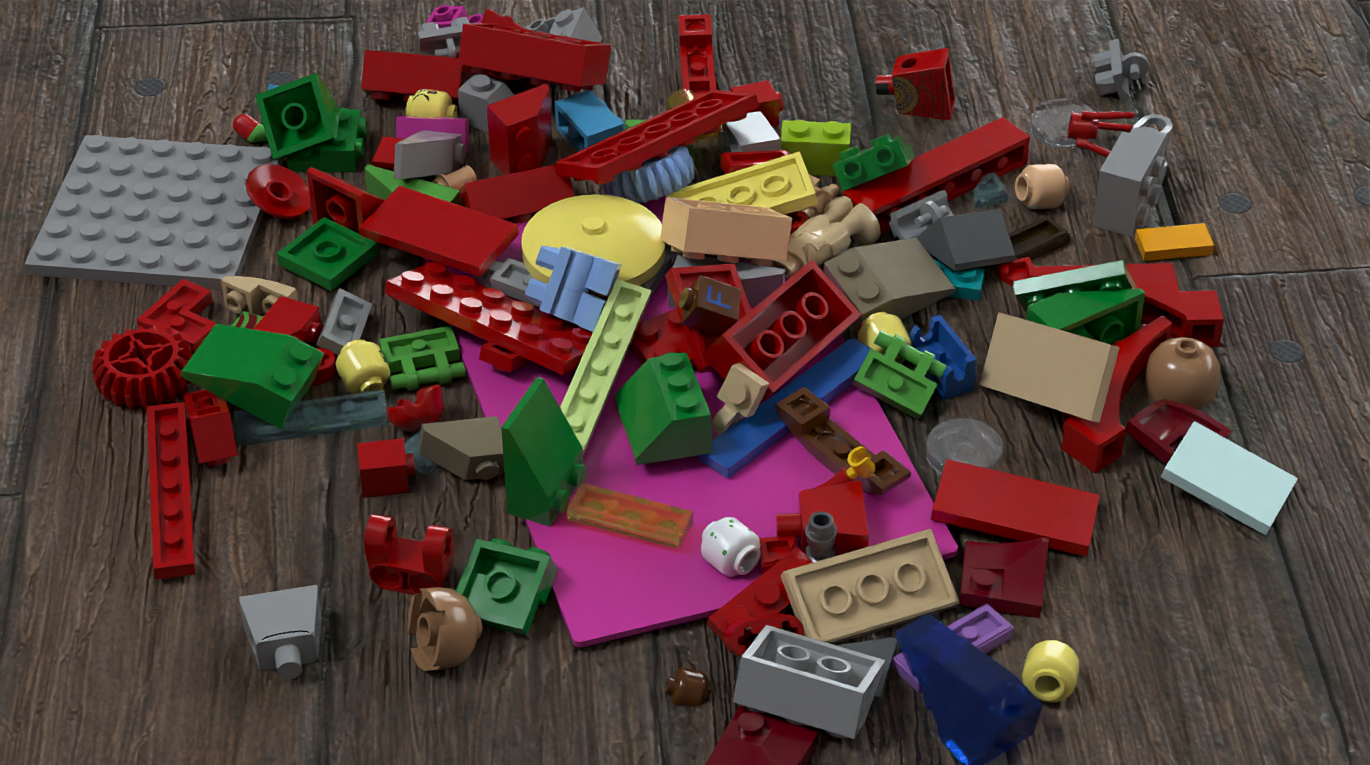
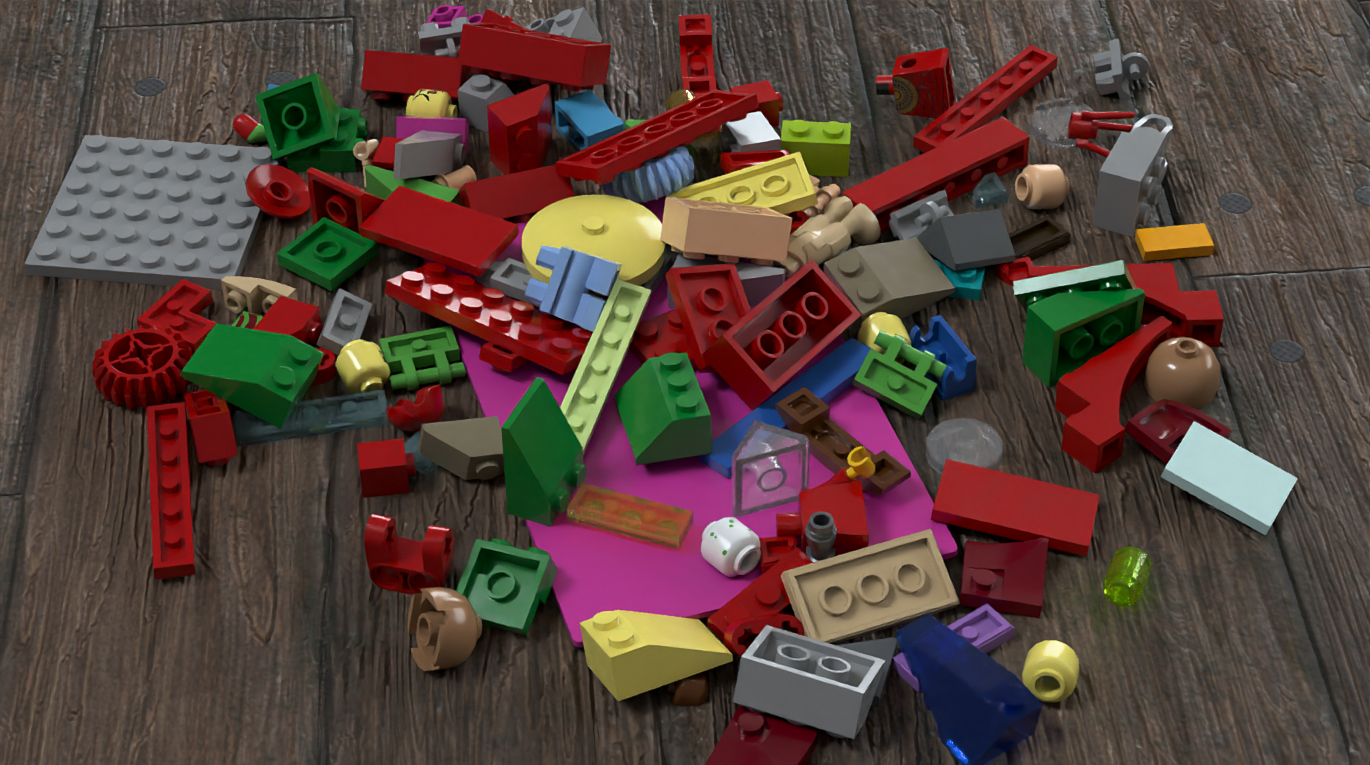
light grey torso [239,585,322,679] -> none
reddish brown brick [679,275,741,337] -> none
tan plate [711,363,770,434] -> none
green plate [833,133,915,191] -> none
tan tile [979,312,1120,422] -> none
none -> tan hand [353,139,379,188]
none -> light yellow slope [579,610,733,701]
none -> clear slope [732,420,810,518]
none -> red plate [913,45,1058,153]
none -> clear neon green brick [1103,547,1153,607]

